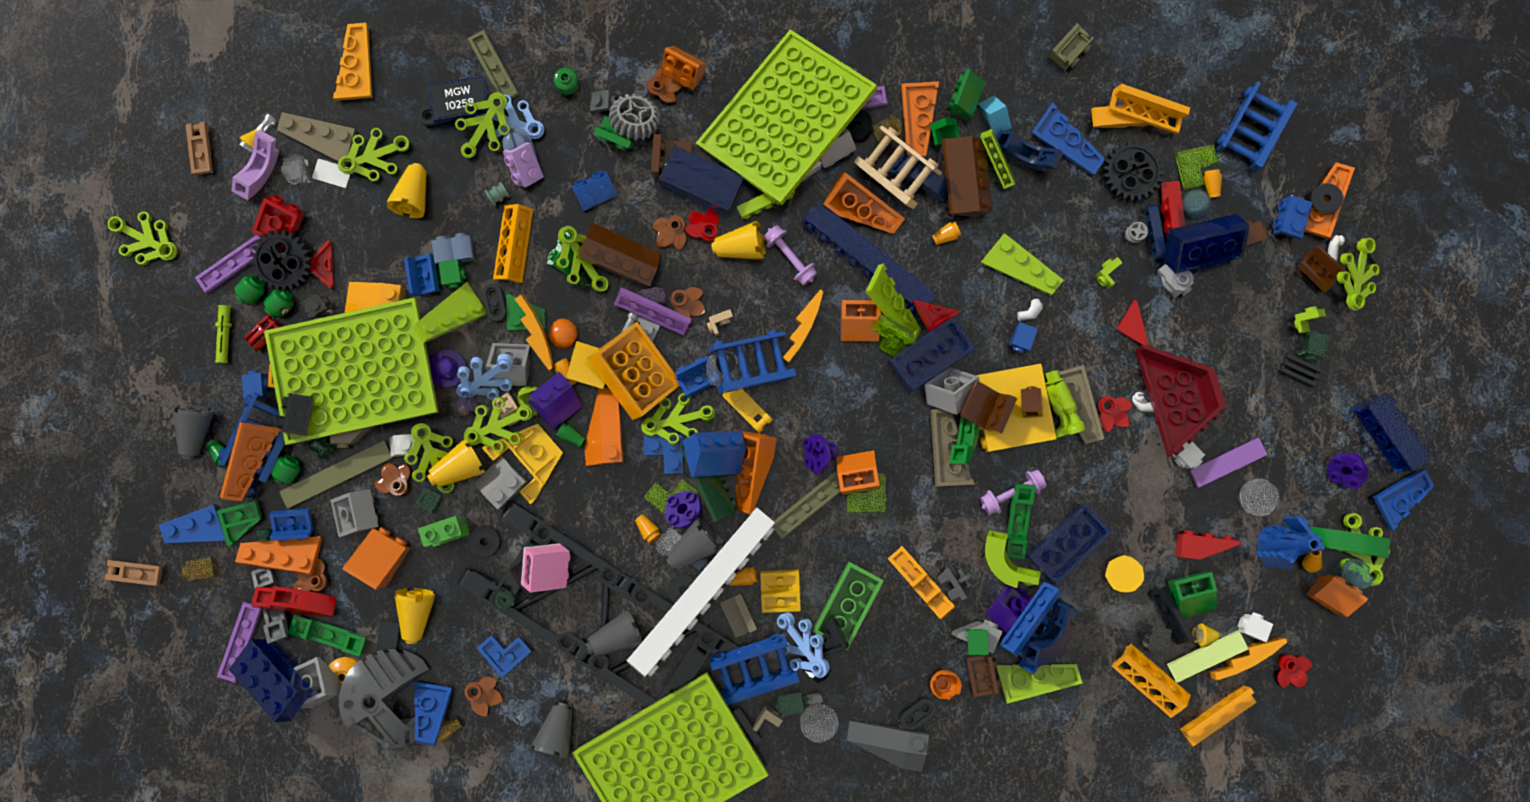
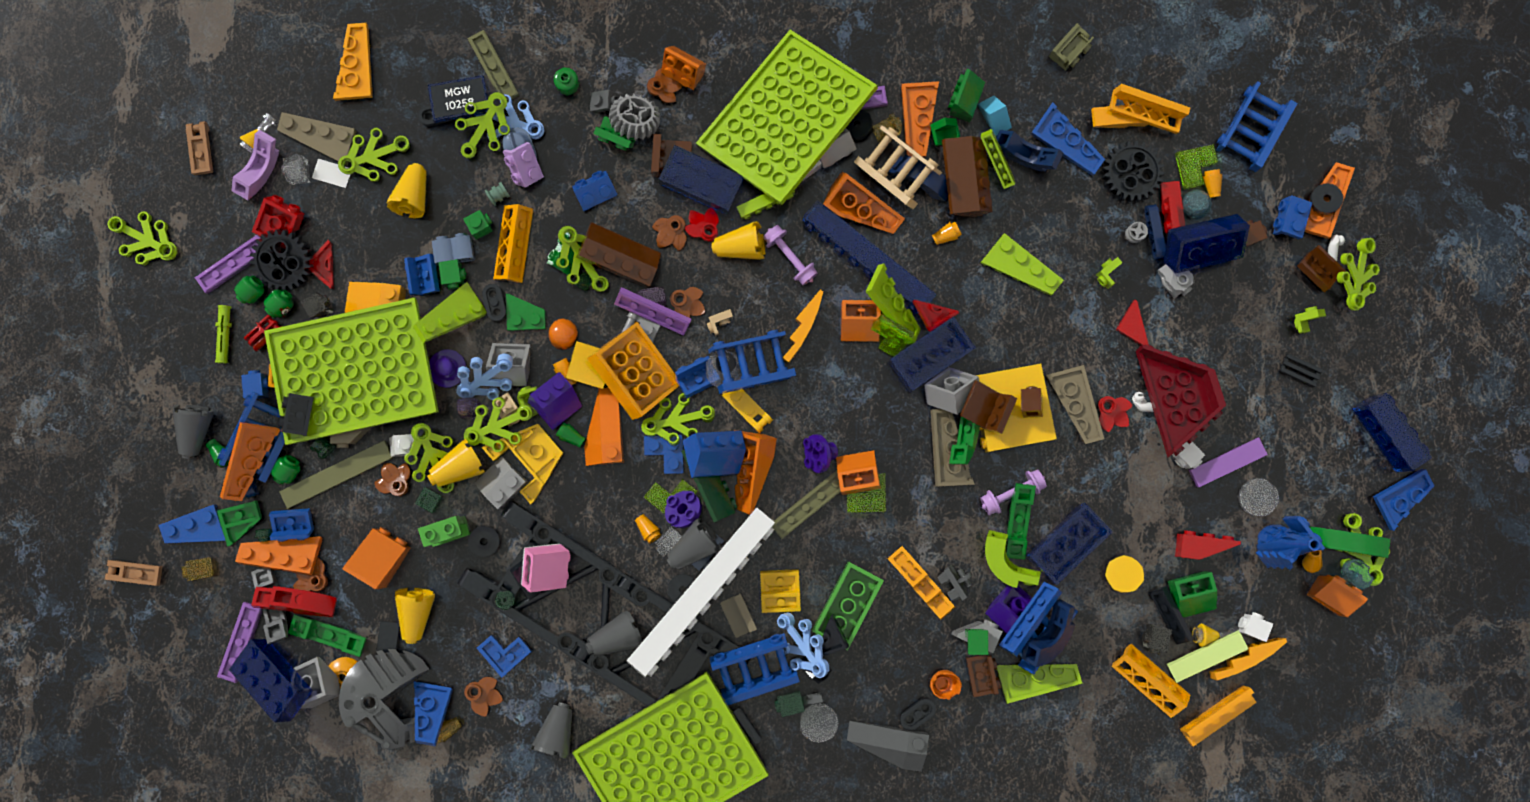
light grey slope [331,489,378,537] -> none
light orange slope [515,293,554,370] -> none
light orange cone [730,566,758,587] -> none
dark tan panel [753,705,783,732] -> none
blue brick [1009,322,1038,354] -> none
white arm [1017,299,1043,321] -> none
lime piece [1045,370,1086,438] -> none
red plate [1277,654,1312,688] -> none
clear green brick [1299,331,1330,362] -> none
dark purple plate [1328,453,1369,489] -> none
none -> green brick [463,210,493,240]

